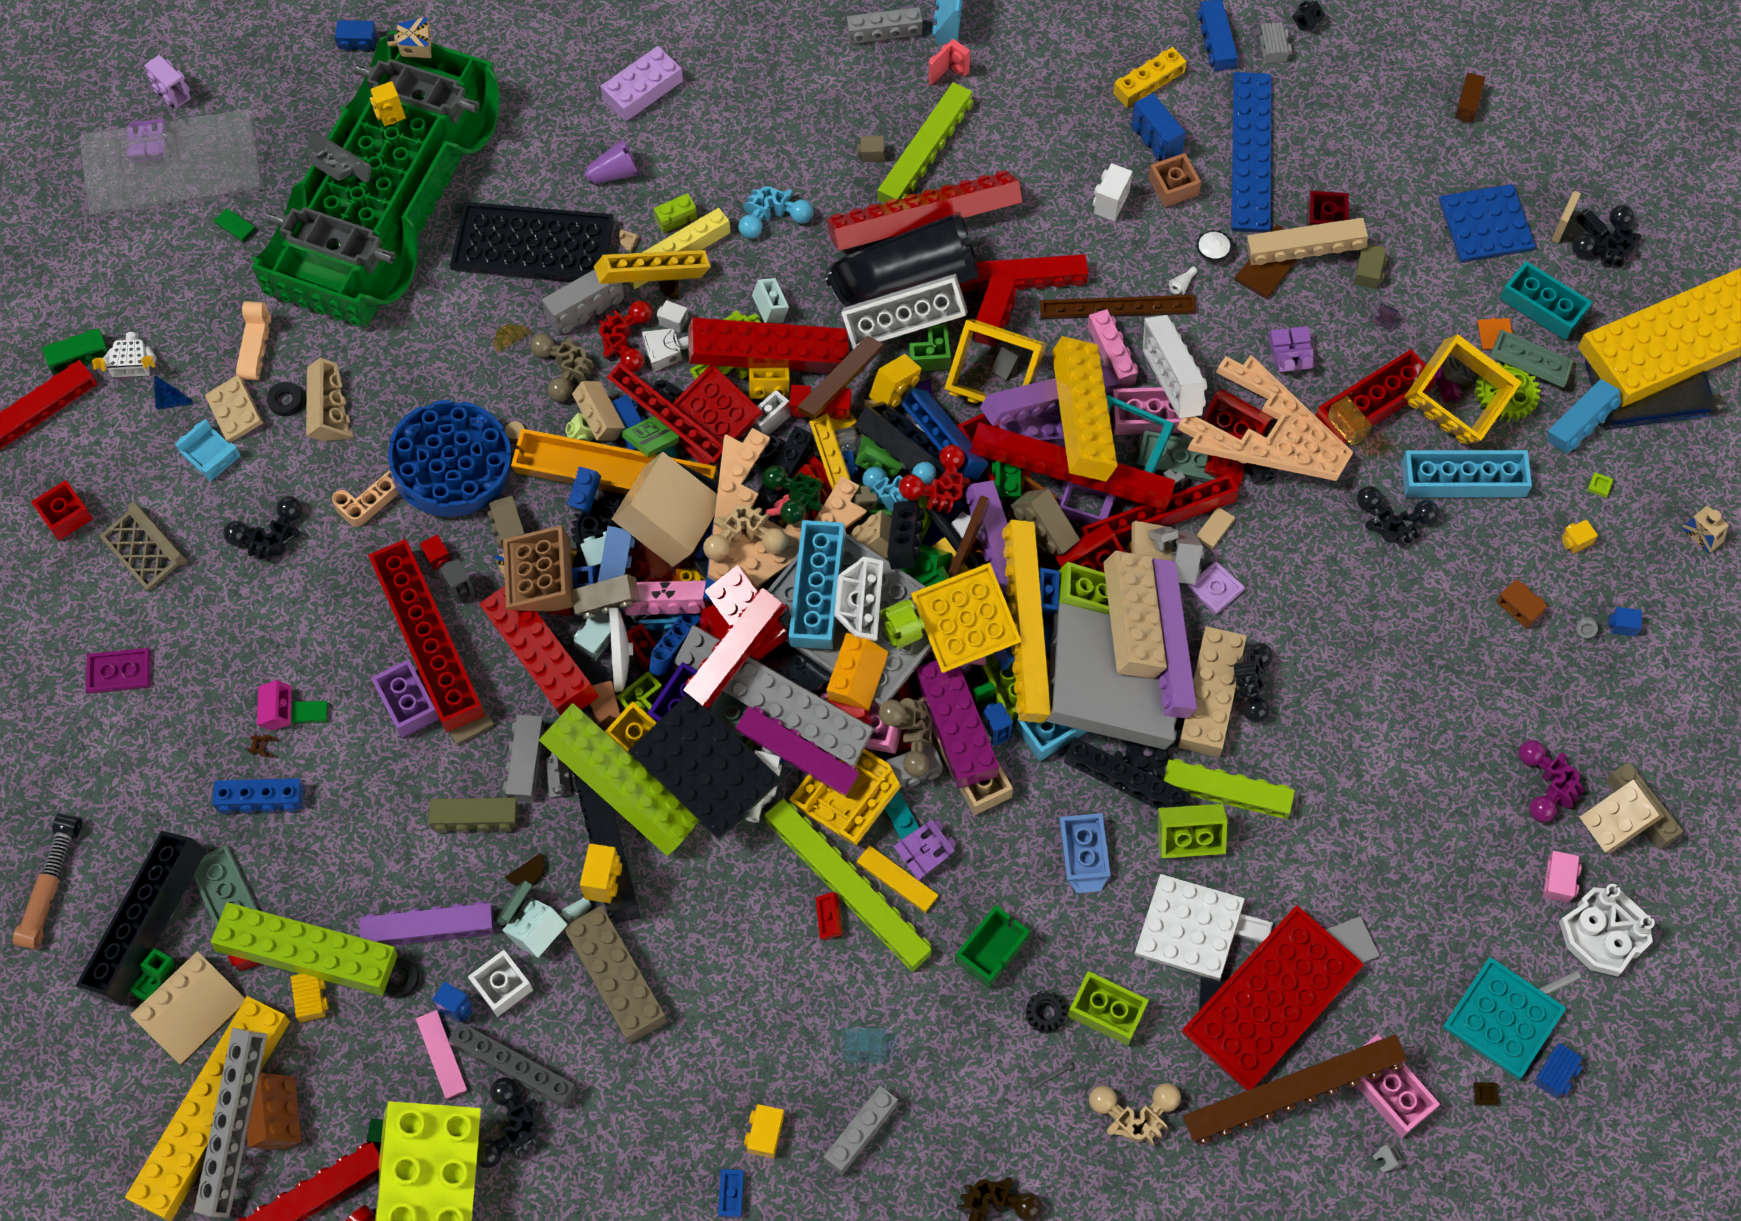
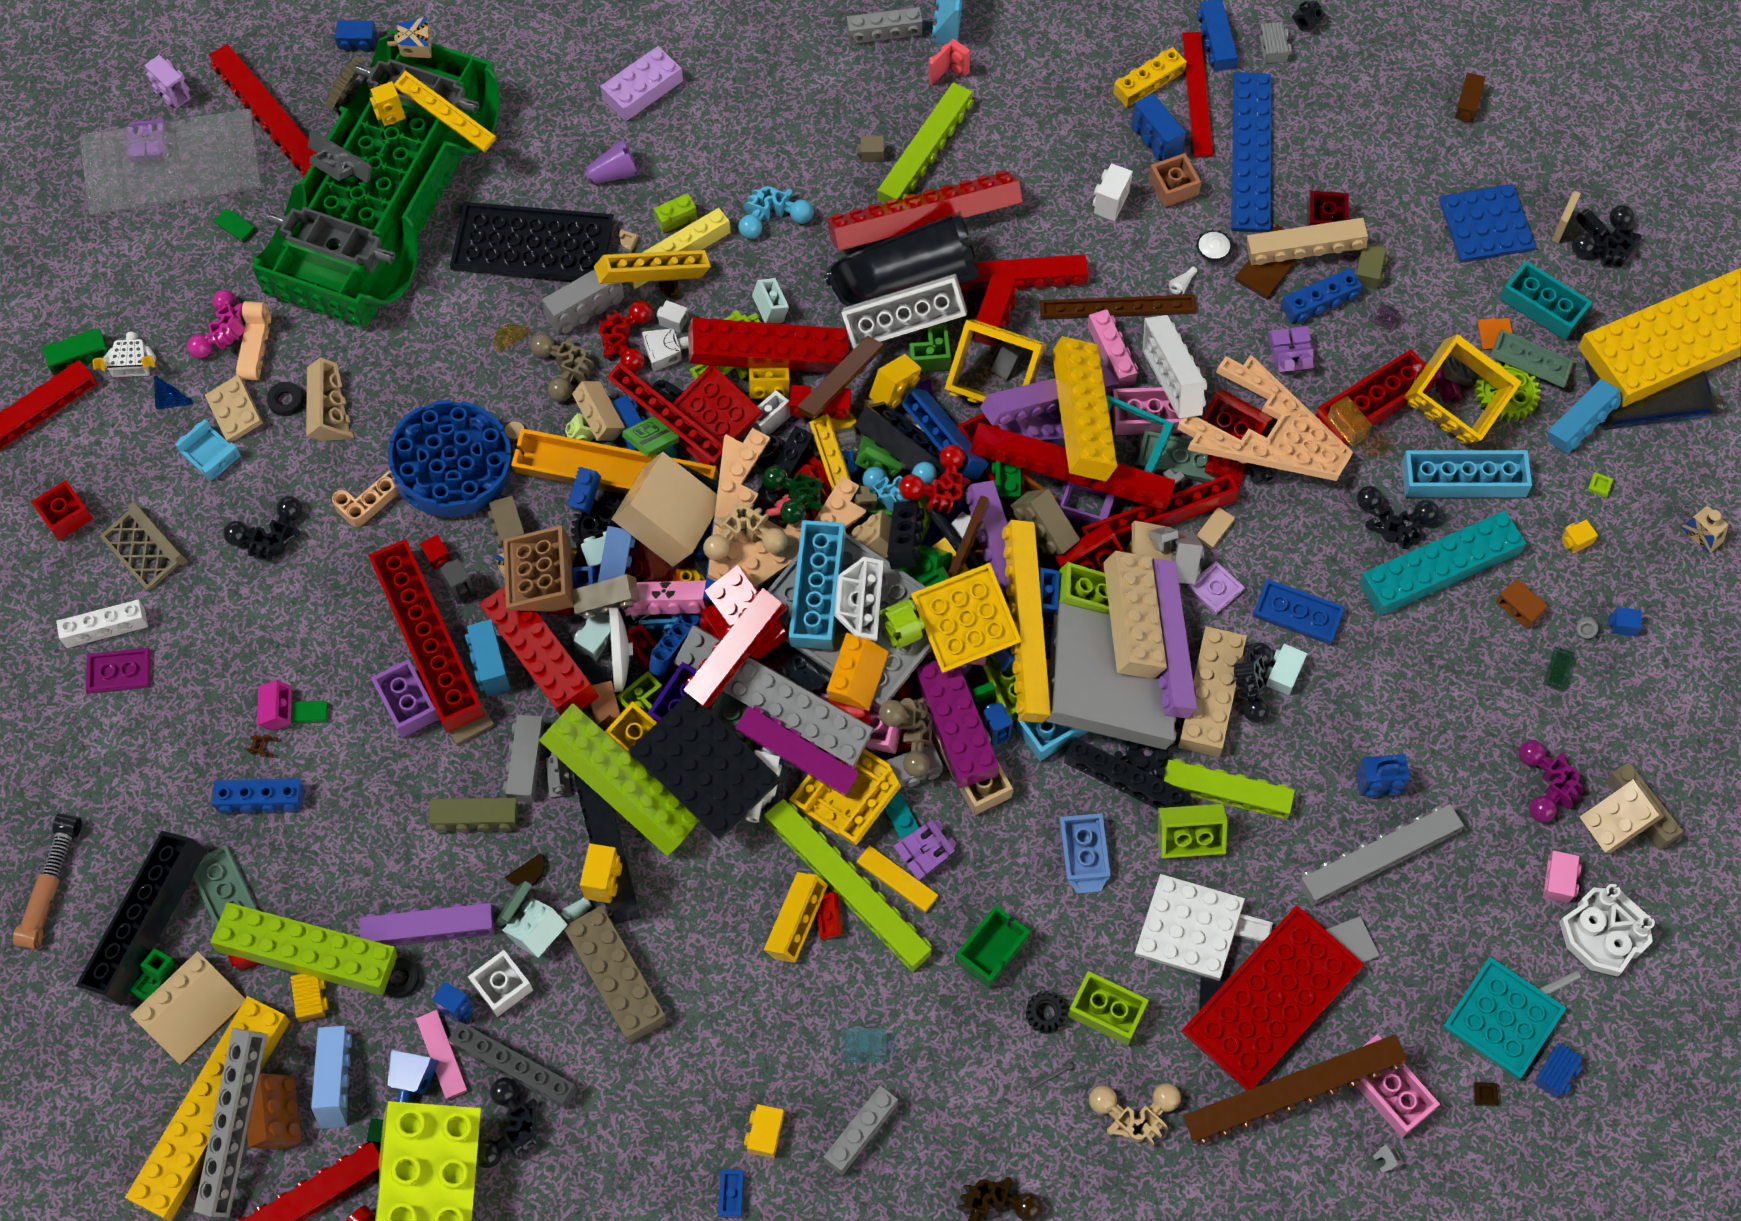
none -> white brick [56,599,148,648]
none -> dark pink piece [187,290,245,359]
none -> red brick [209,43,317,179]
none -> light blue wedge [311,1026,352,1129]
none -> dark tan gear [325,55,364,112]
none -> torso [388,1050,439,1103]
none -> yellow tile [394,71,497,153]
none -> dark azure brick [465,619,511,697]
none -> yellow brick [764,872,828,963]
none -> red tile [1182,32,1213,158]
none -> blue plate [1252,578,1345,645]
none -> light aqua brick [1265,644,1307,695]
none -> blue brick [1280,268,1362,324]
none -> light grey brick [1299,804,1464,906]
none -> blue brick [1356,754,1410,798]
none -> teal brick [1359,510,1526,616]
none -> clear green tile [1543,646,1575,691]

